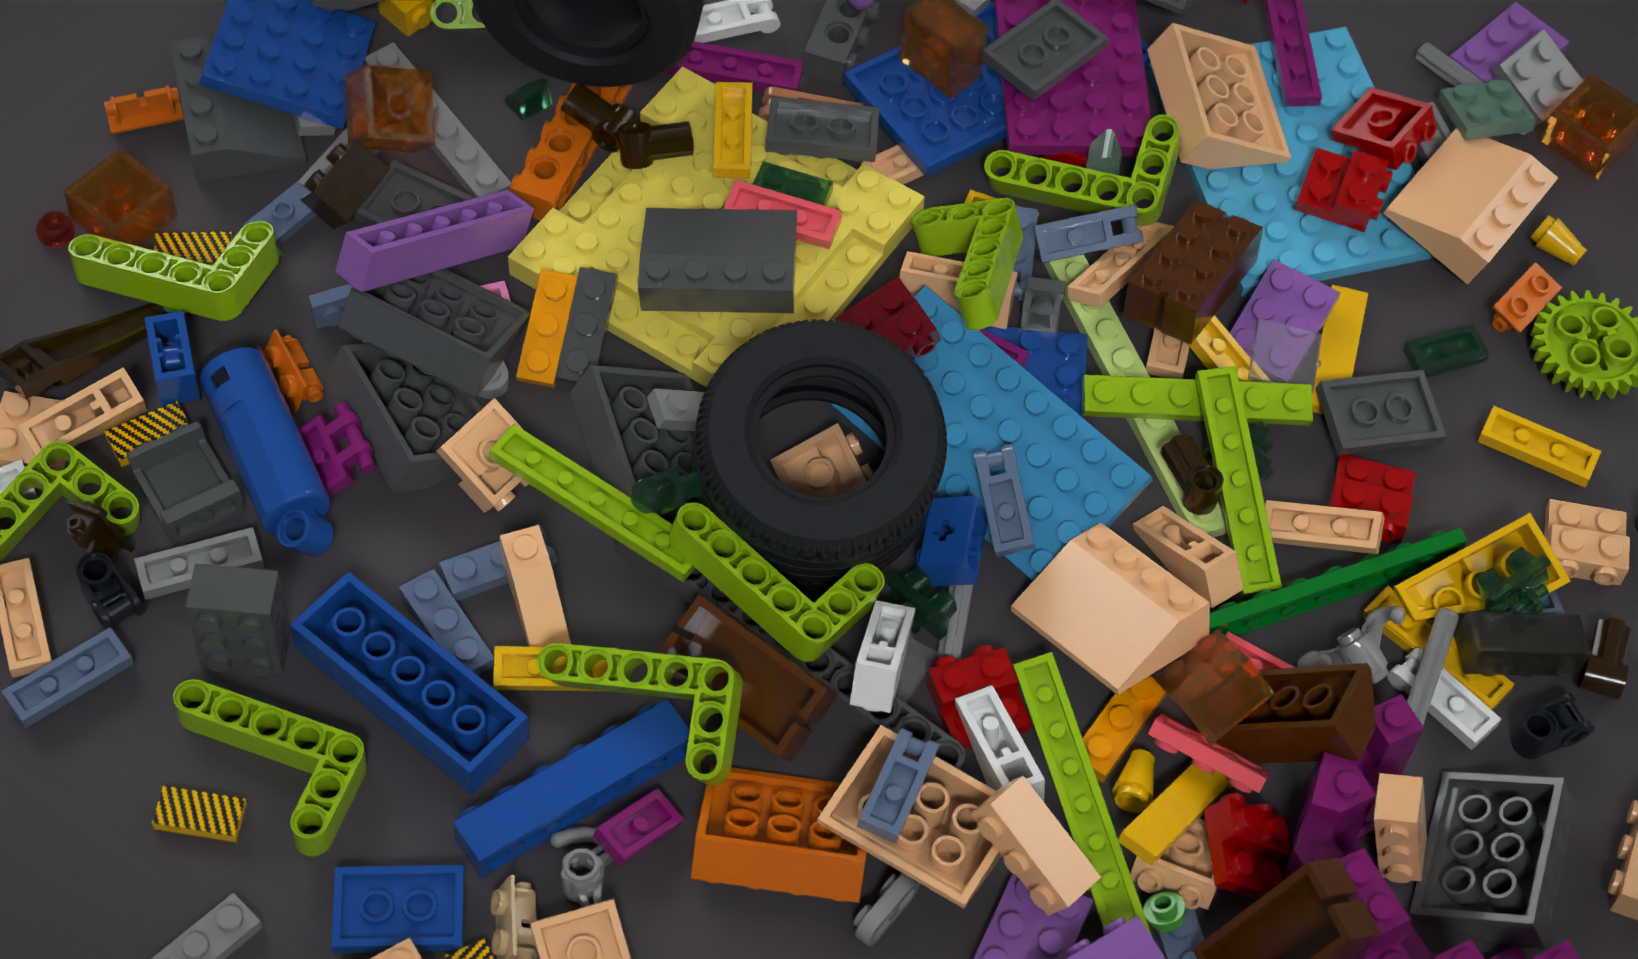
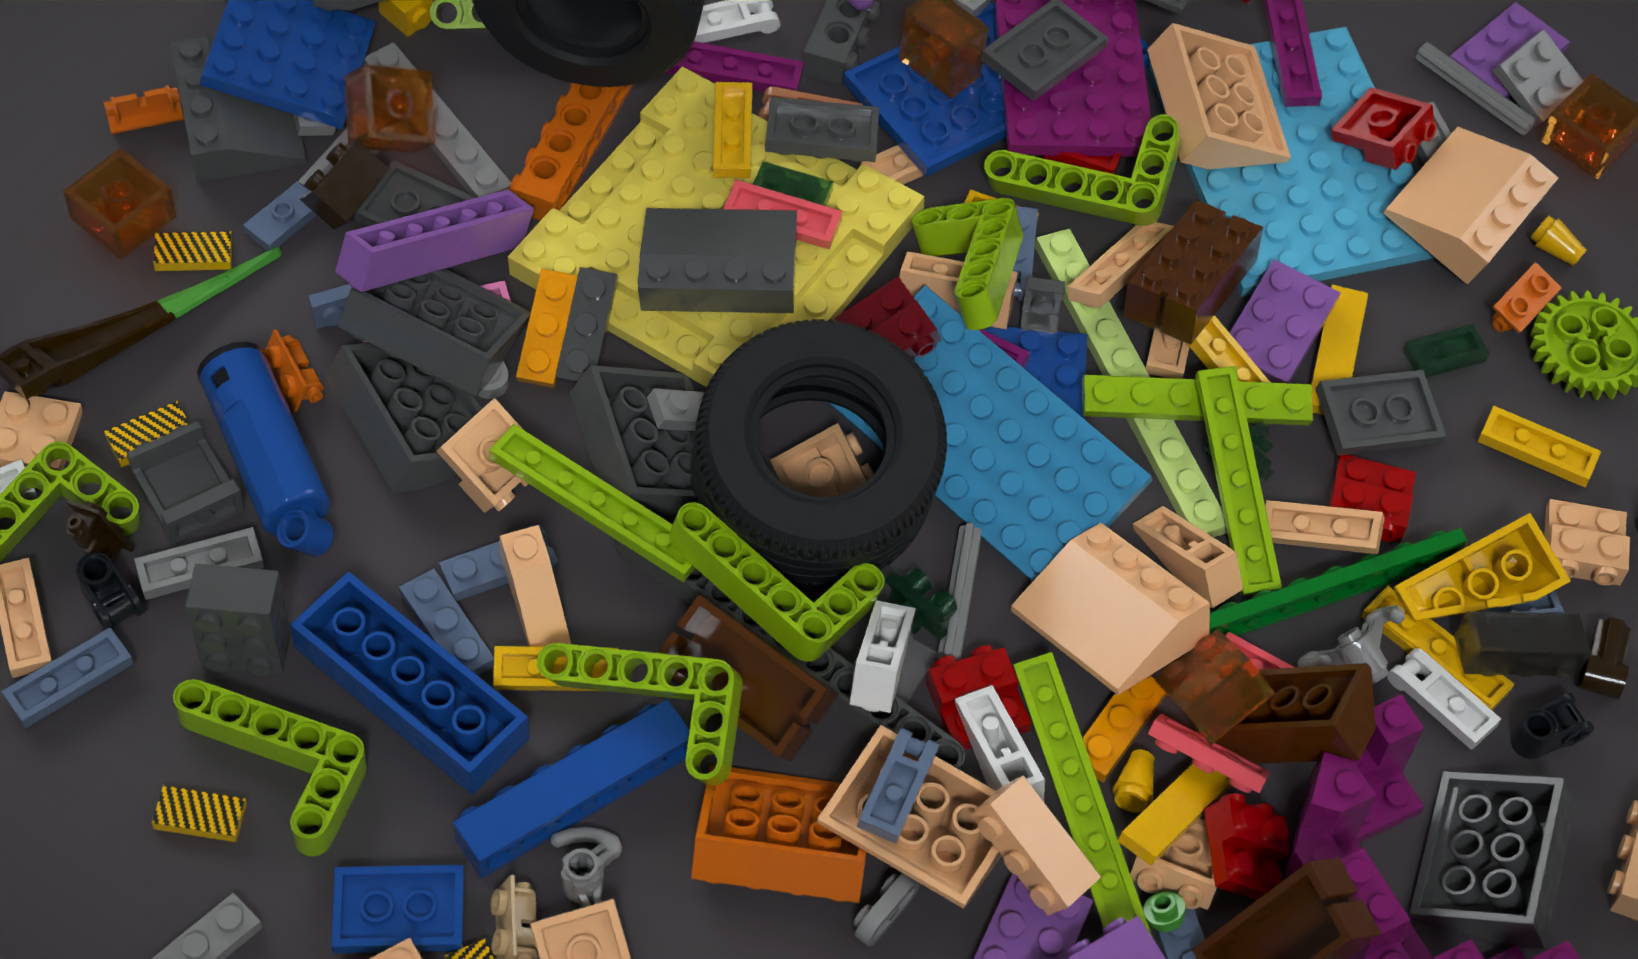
light nougat slope [18,367,147,456] -> none
clear red plate [36,211,75,247] -> none
lime beam [68,221,280,321] -> none
blue brick [144,311,201,407] -> none
magenta plate [299,402,376,499] -> none
clear green slope [504,78,552,121] -> none
dark brown piece [560,83,639,153] -> none
magenta plate [592,788,684,867] -> none
dark brown piece [618,121,694,169] -> none
clear green hips [630,467,702,516] -> none
blue brick [916,496,988,586] -> none
sand blue plate [974,444,1035,557] -> none
sand blue plate [1034,205,1144,264] -> none
sand green slope [1086,129,1122,175] -> none
dark brown piece [1161,433,1224,515] -> none
clear piece [1248,318,1322,393] -> none
red plate [1294,147,1393,233] -> none
light nougat brick [1374,773,1427,883] -> none
light grey axle [1407,608,1459,725] -> none
sand green plate [1439,80,1535,141] -> none
clear green hips [1476,547,1551,619] -> none

